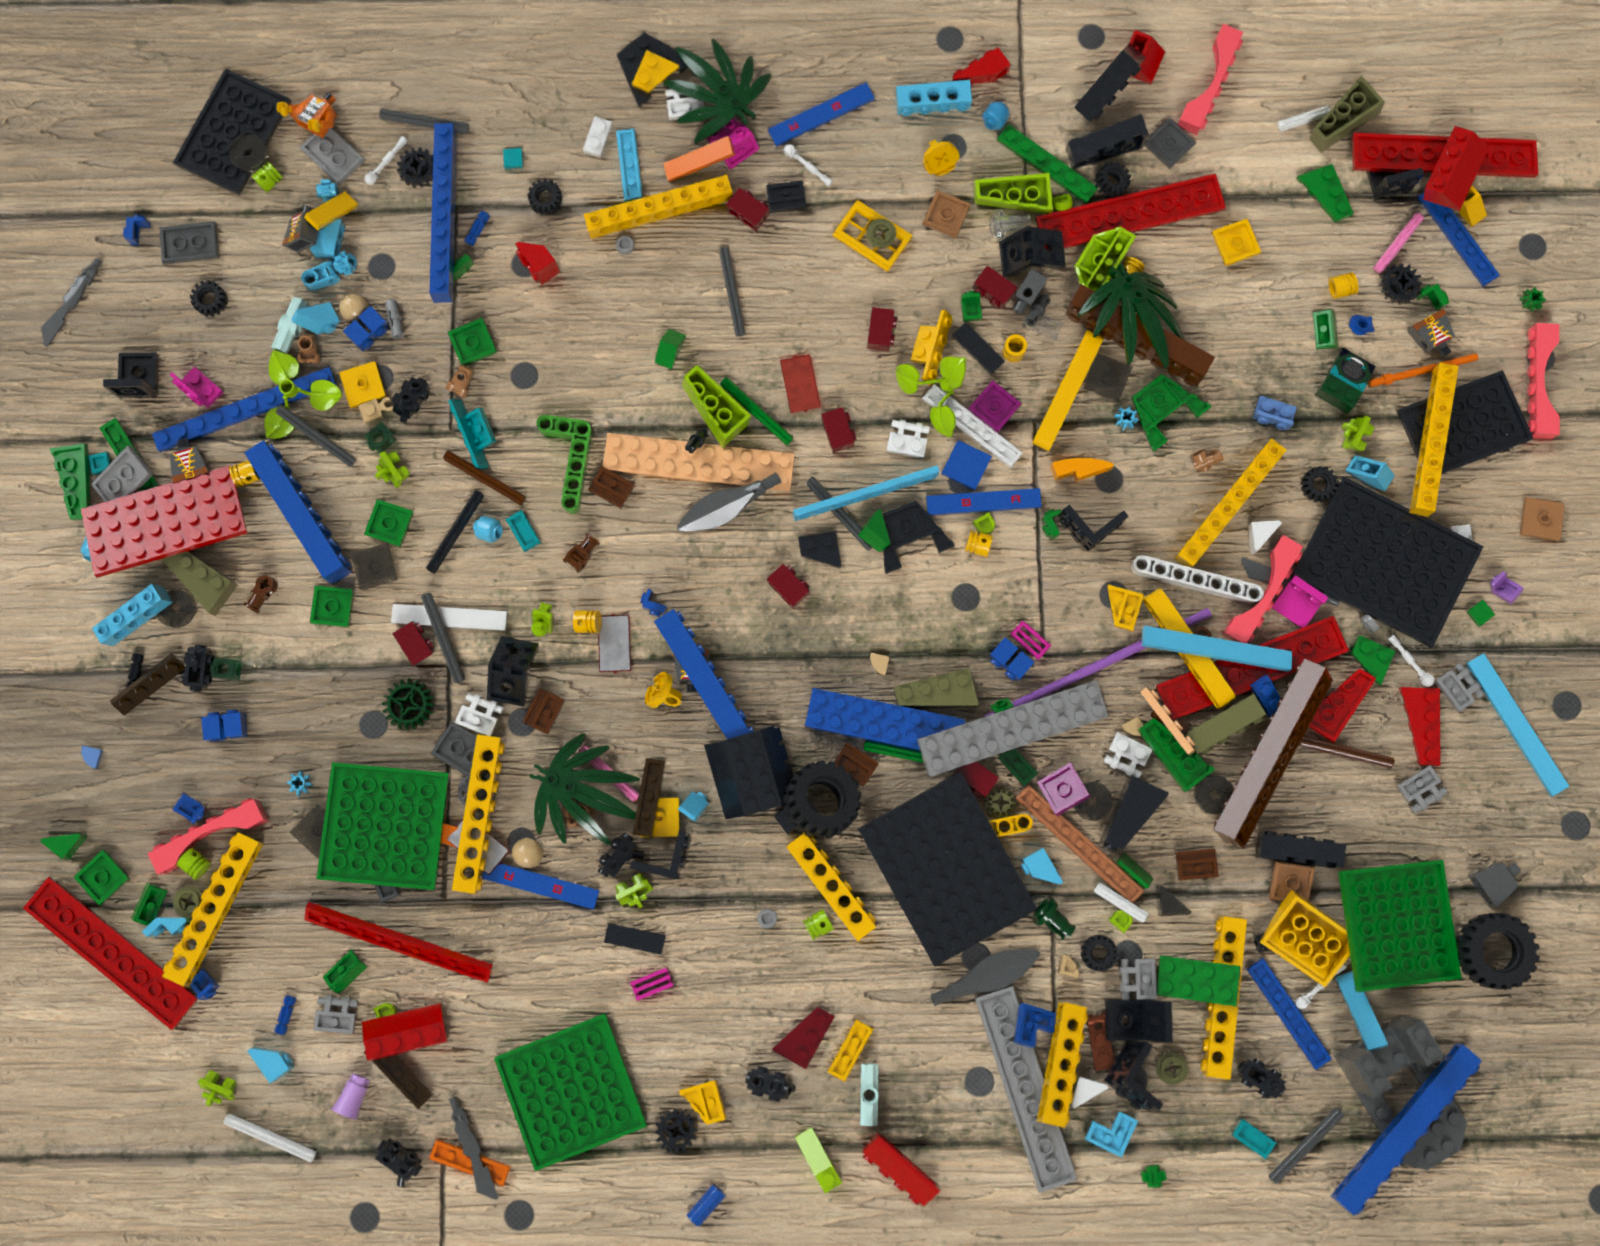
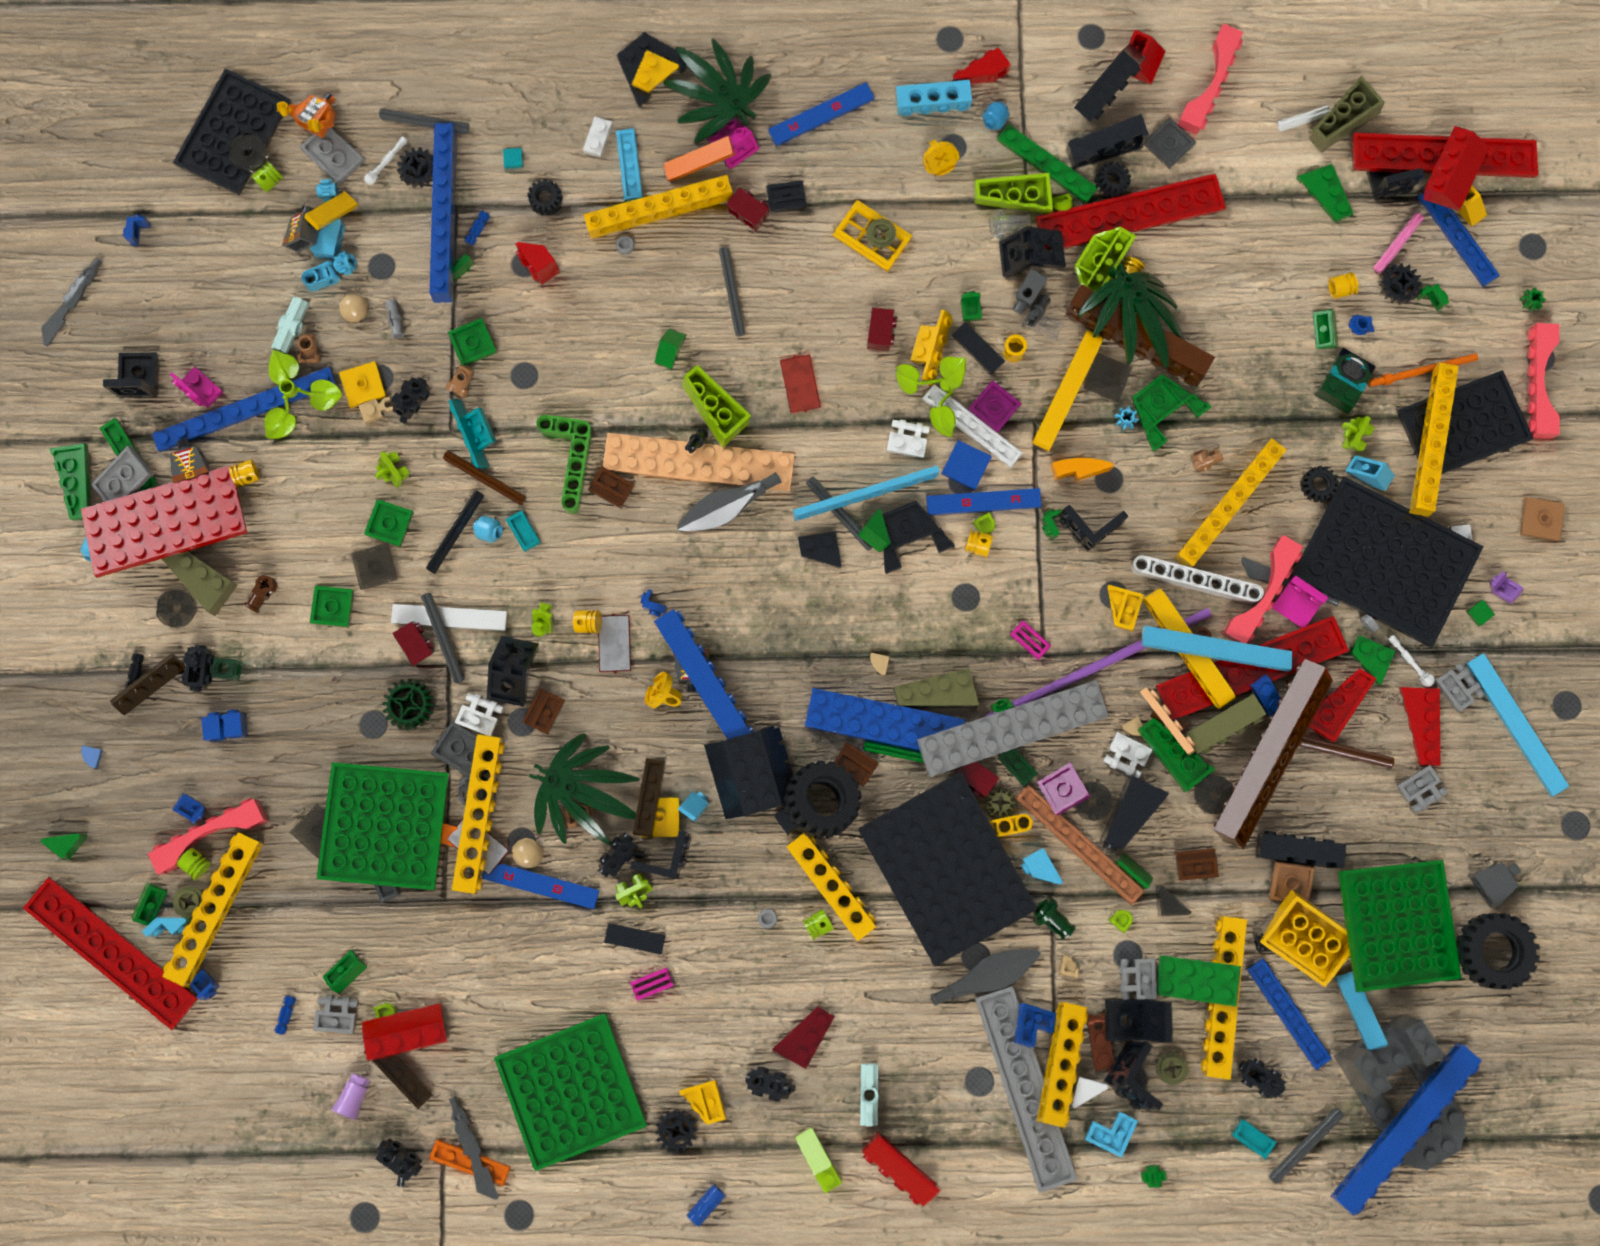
green plate [73,850,130,905] -> none
teal tile [89,451,111,475] -> none
medium azure brick [92,584,173,646] -> none
dark grey tile [159,221,219,265] -> none
black tyre [190,280,228,317] -> none
lime hips [198,1070,237,1107] -> none
white axle [224,1114,317,1162] -> none
blue brick [244,440,352,585] -> none
medium azure slope [247,1047,294,1083] -> none
dark grey axle [276,405,356,467] -> none
medium azure gear [287,771,313,796] -> none
medium azure slope [291,302,340,334] -> none
red plate [304,902,493,983] -> none
blue piece [343,306,390,352] -> none
clear green brick [364,421,397,453] -> none
reddish brown connector [563,533,600,573] -> none
bright pink axle [579,745,639,802] -> none
white plate [665,85,705,121] -> none
green axle [720,377,793,445] -> none
dark red brick [766,564,810,609] -> none
white piece [784,144,833,187] -> none
dark red brick [821,407,857,453] -> none
yellow tile [828,1019,874,1082] -> none
medium nougat plate [922,190,971,239] -> none
dark red brick [973,265,1018,310] -> none
blue piece [989,637,1035,682] -> none
black tyre [1081,935,1118,971] -> none
white axle [1094,883,1148,923] -> none
yellow plate [1211,219,1261,267] -> none
white slope [1248,520,1282,554] -> none
medium blue bracket [1253,395,1297,430] -> none
white piece [1295,964,1347,1009] -> none
torso [1407,309,1455,358] -> none

